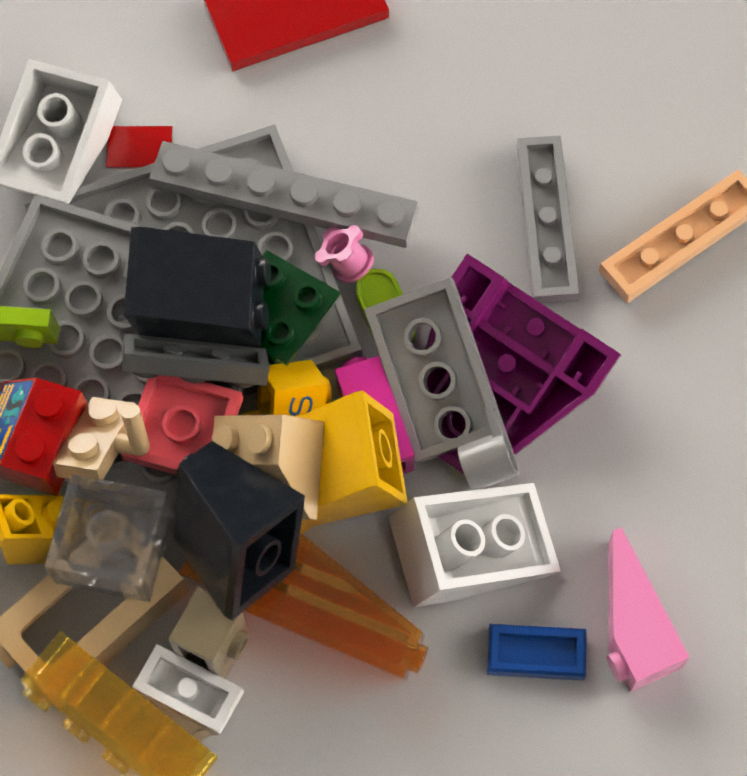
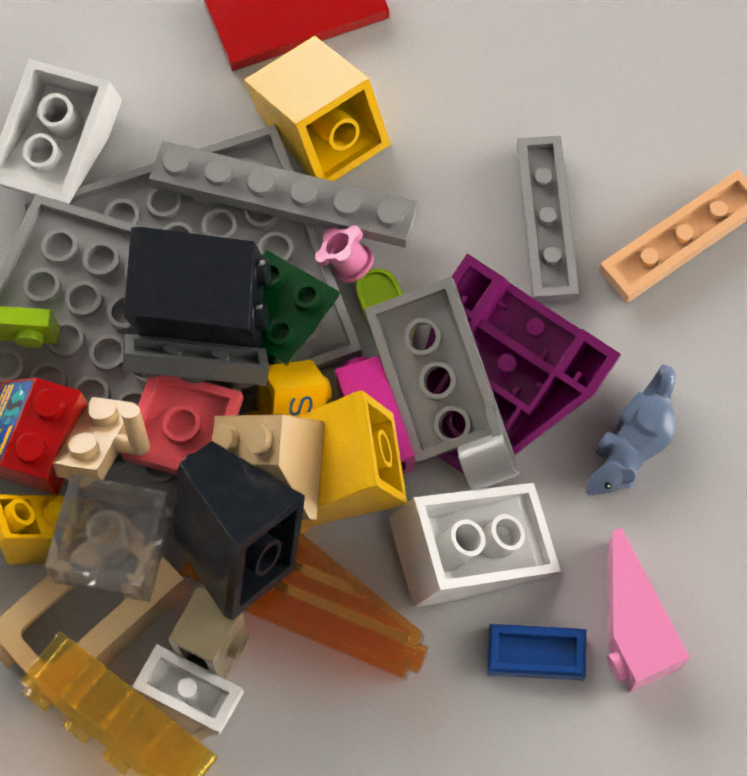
red sticker [106,126,173,168] -> none
none -> yellow slope [244,36,391,181]
none -> sand blue animal [586,365,676,495]

